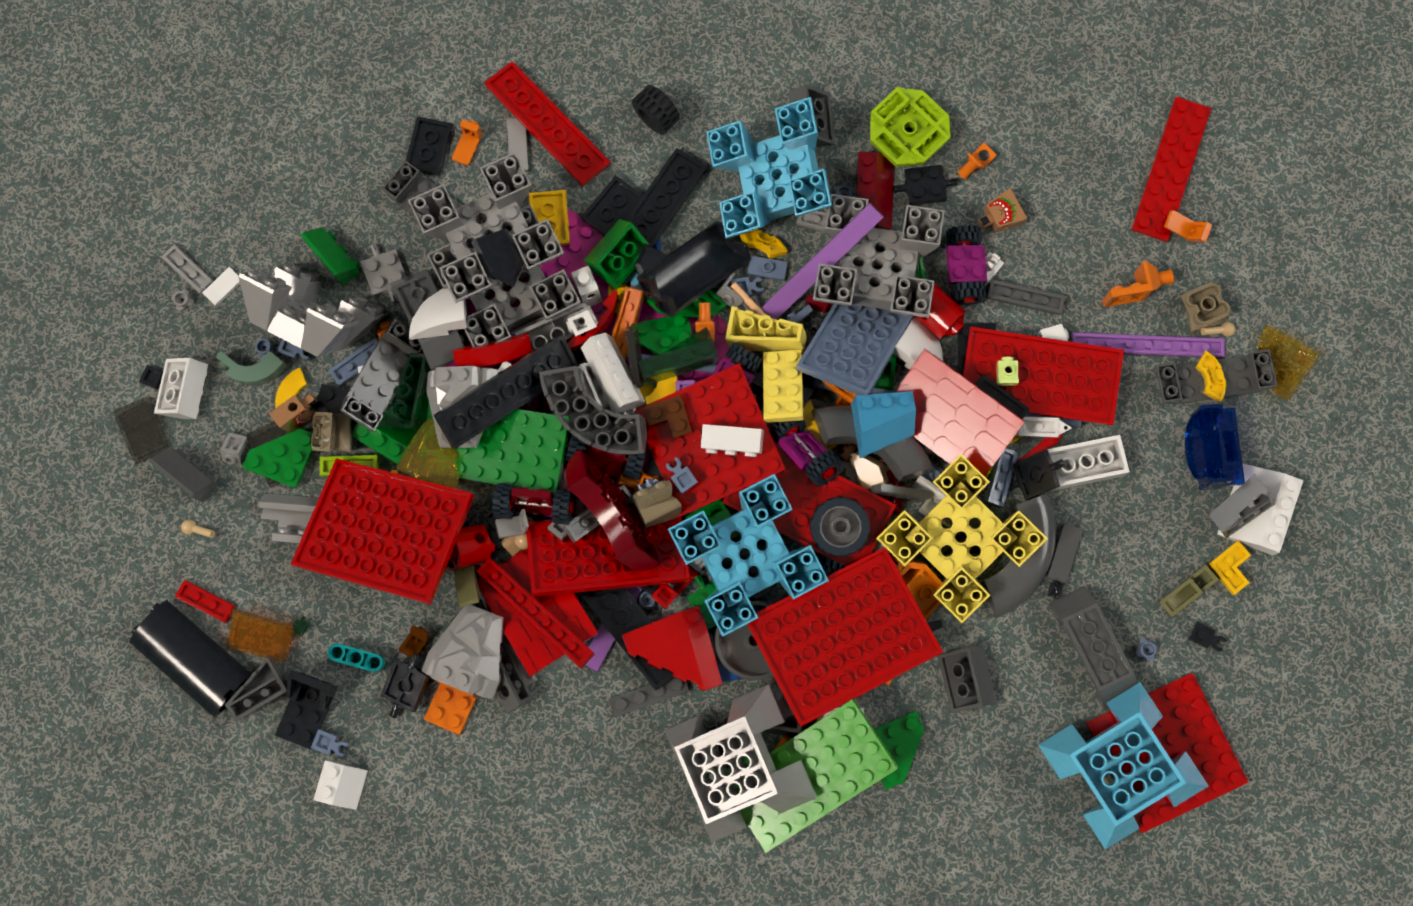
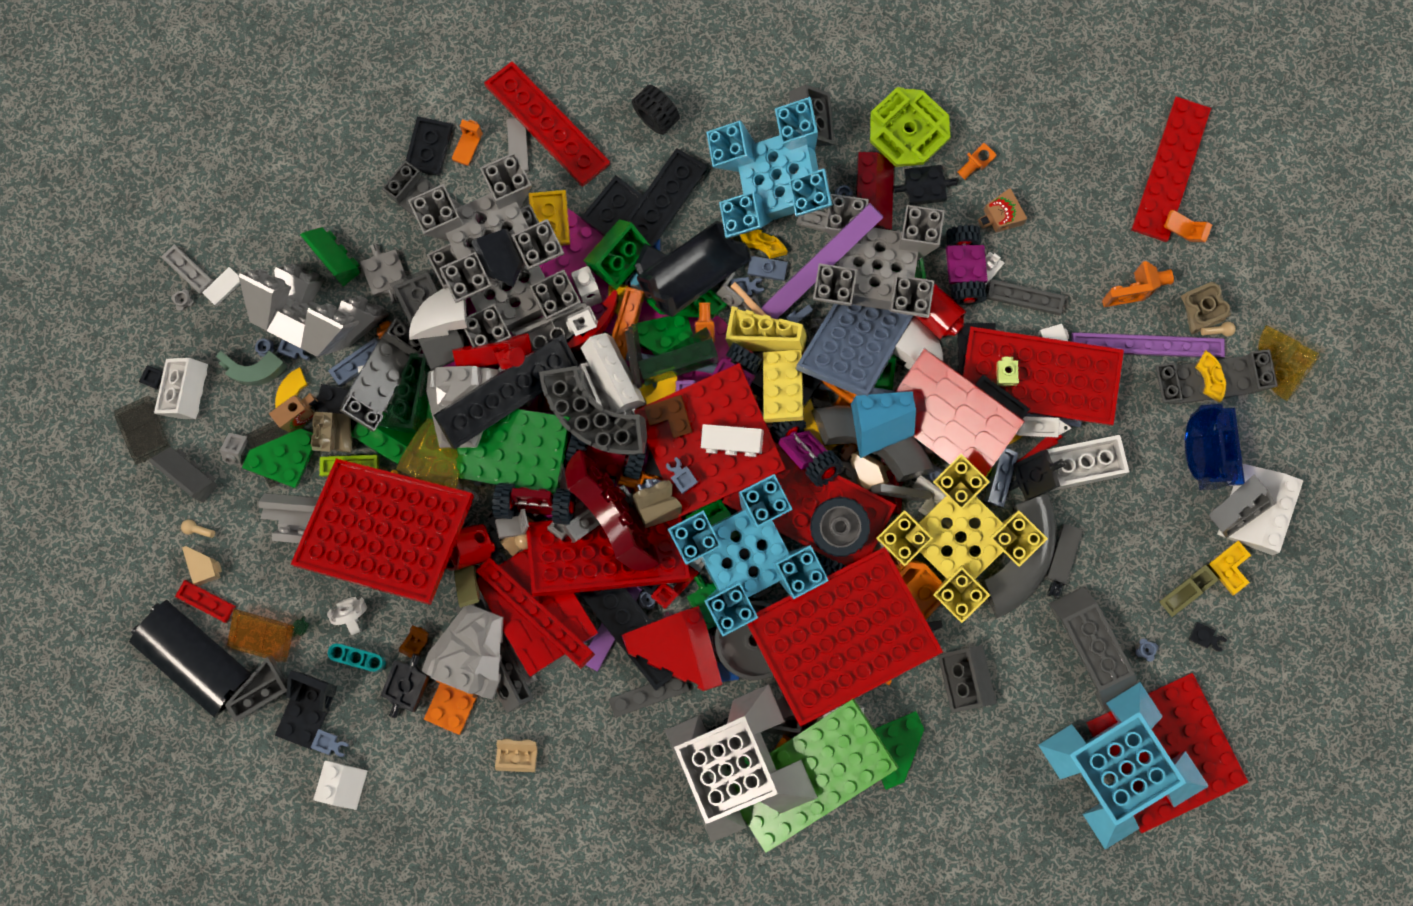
dark red bracket [805,294,833,314] -> none
none -> tan slope [182,546,222,586]
none -> white tile [327,597,367,635]
none -> red piece [493,343,525,370]
none -> tan bracket [495,739,538,772]

